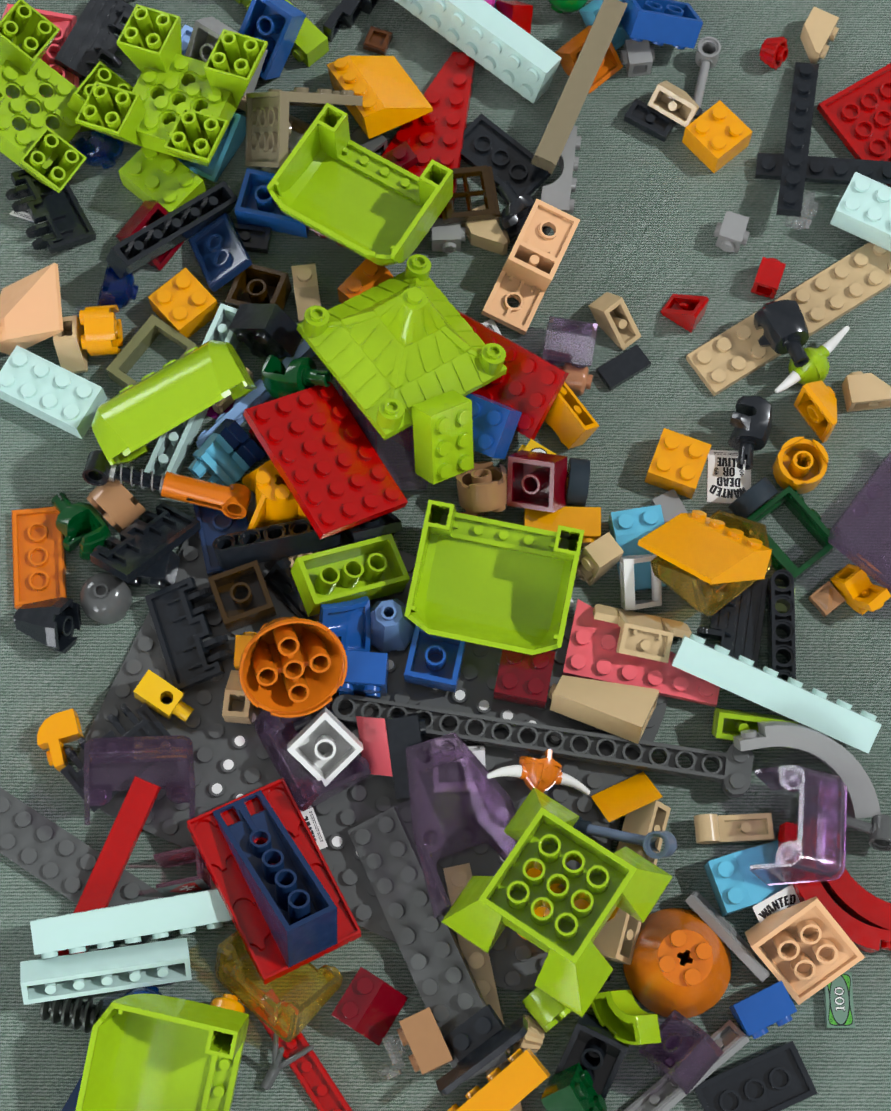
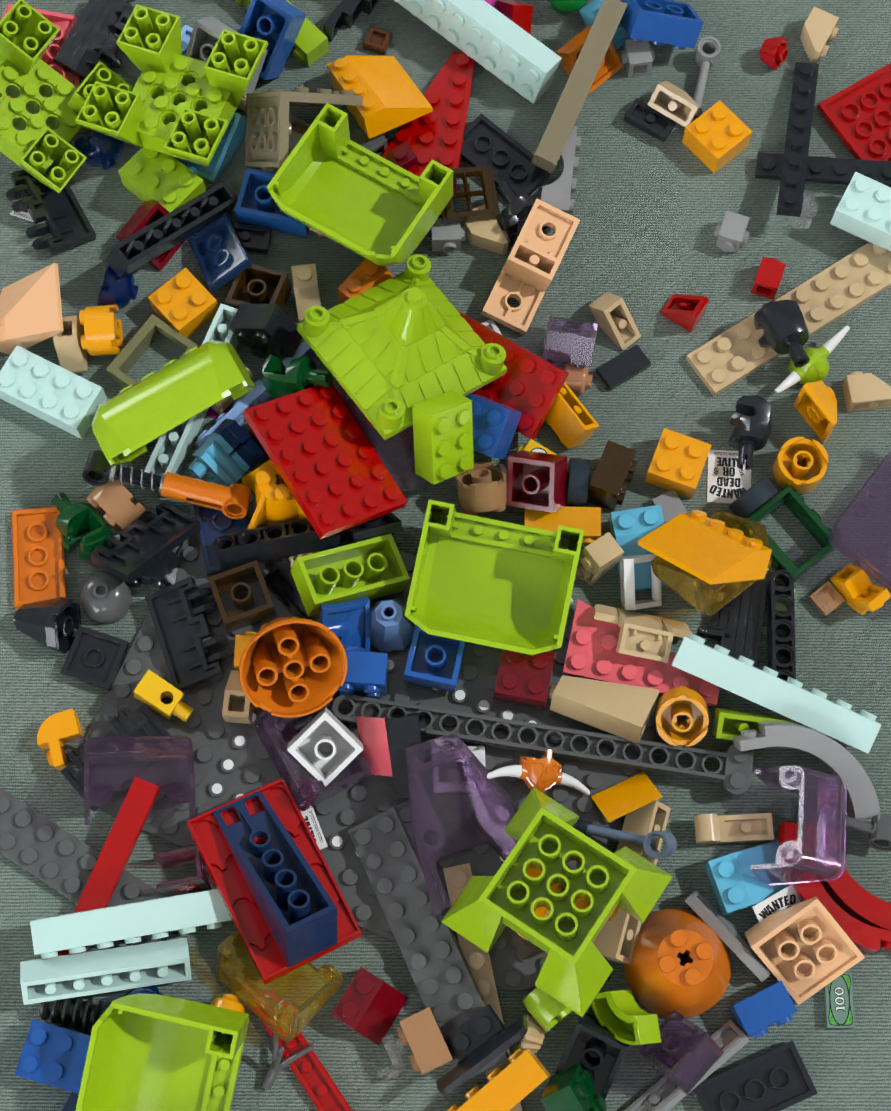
none -> blue brick [15,1019,91,1094]
none -> black plate [60,626,129,691]
none -> dark brown brick [586,440,638,512]
none -> light orange brick [655,686,709,747]

